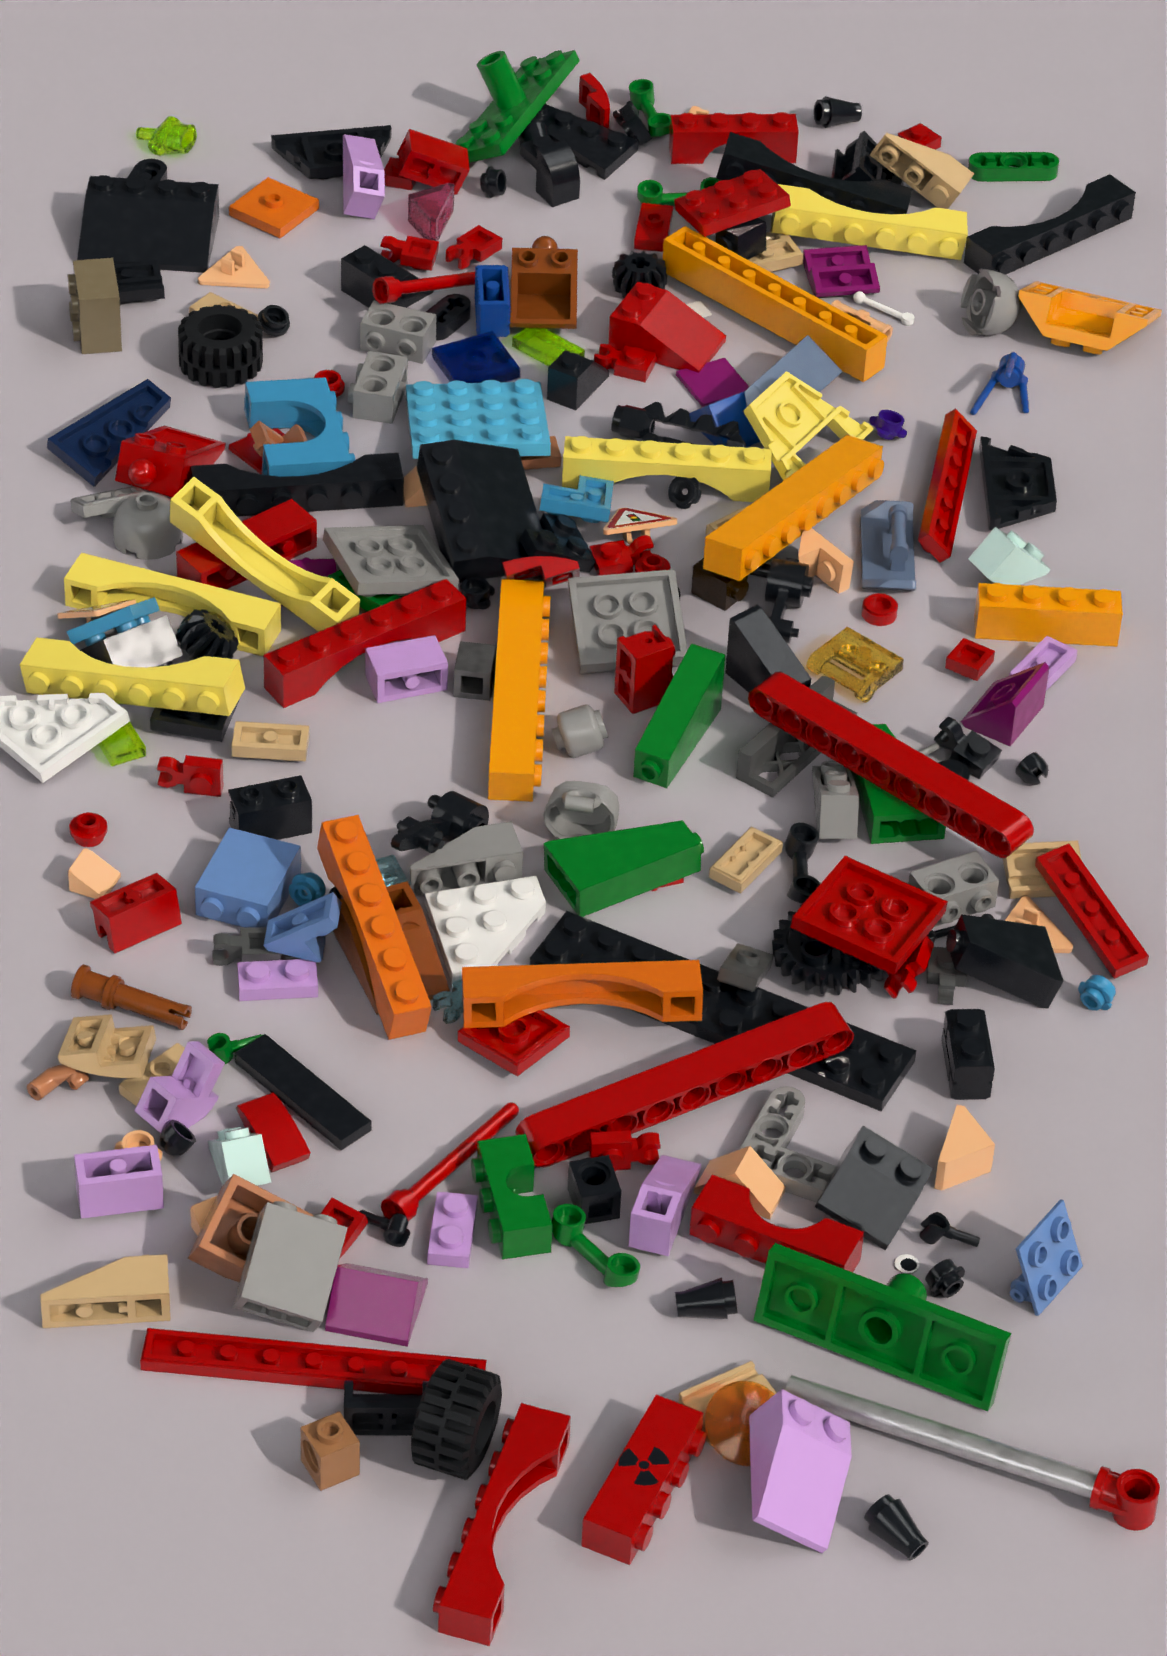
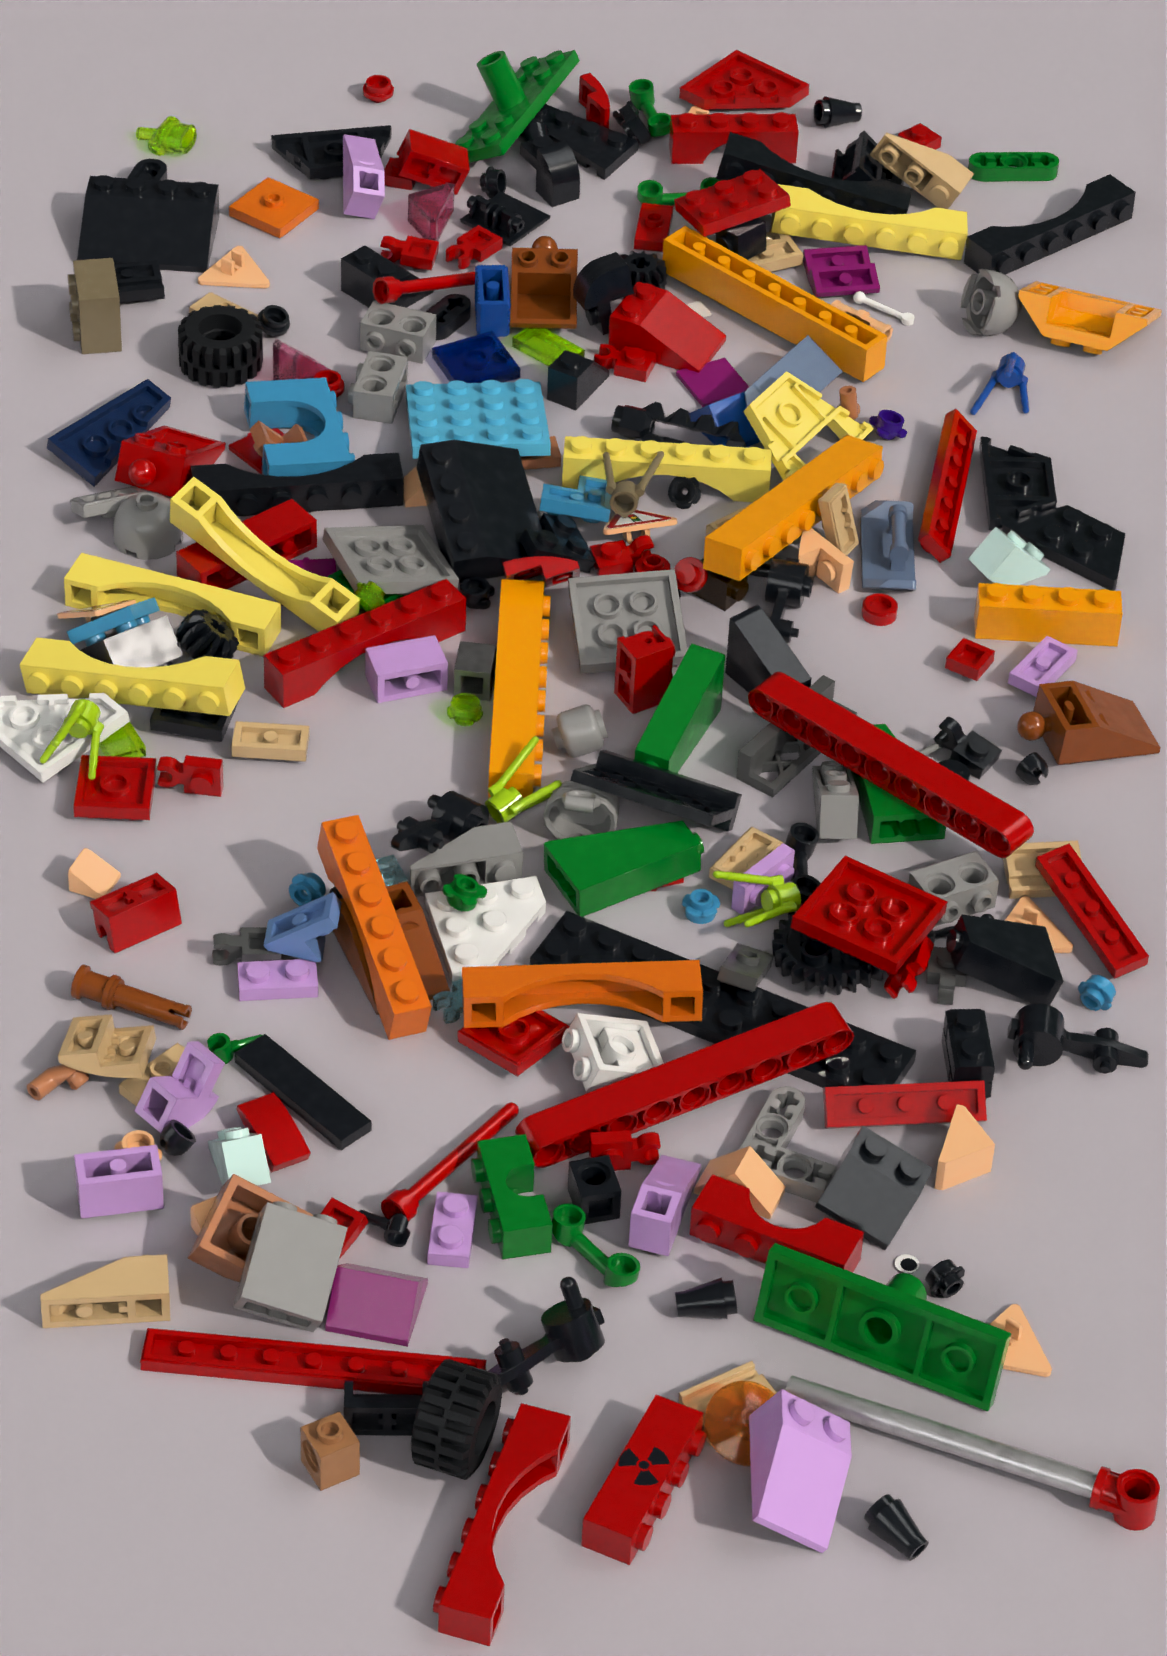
red plate [69,812,108,847] -> none
medium blue brick [195,827,301,927] -> none
black hinge [228,775,312,840] -> none
clear yellow plate [806,627,904,703] -> none
black hand [919,1212,980,1247] -> none
magenta slope [960,662,1049,746] -> none
medium blue hinge [1010,1199,1083,1316] -> none
none -> lime plant [40,699,104,780]
none -> red plate [74,755,157,820]
none -> clear pink slope [273,338,331,380]
none -> clear neon green plate [353,581,386,611]
none -> red plate [363,75,394,103]
none -> green plate [442,874,487,911]
none -> clear neon green plate [447,693,483,726]
none -> black hinge [460,191,550,246]
none -> lime plant [485,736,562,823]
none -> black piece [489,1277,605,1395]
none -> white plate [562,1013,664,1092]
none -> black fence [570,750,742,831]
none -> black brick [573,252,634,335]
none -> dark tan plant [603,451,664,518]
none -> red plate [674,557,708,593]
none -> red plate [679,50,810,110]
none -> dark azure plate [682,889,720,924]
none -> lime plant [713,871,801,928]
none -> lavender plate [731,843,795,914]
none -> tan plate [818,483,859,555]
none -> red plate [823,1080,987,1129]
none -> nougat arm [837,386,860,420]
none -> light nougat piece [989,1304,1052,1377]
none -> black wing [1002,505,1125,591]
none -> black piece [1007,1003,1149,1074]
none -> dark orange slope [1017,681,1161,765]

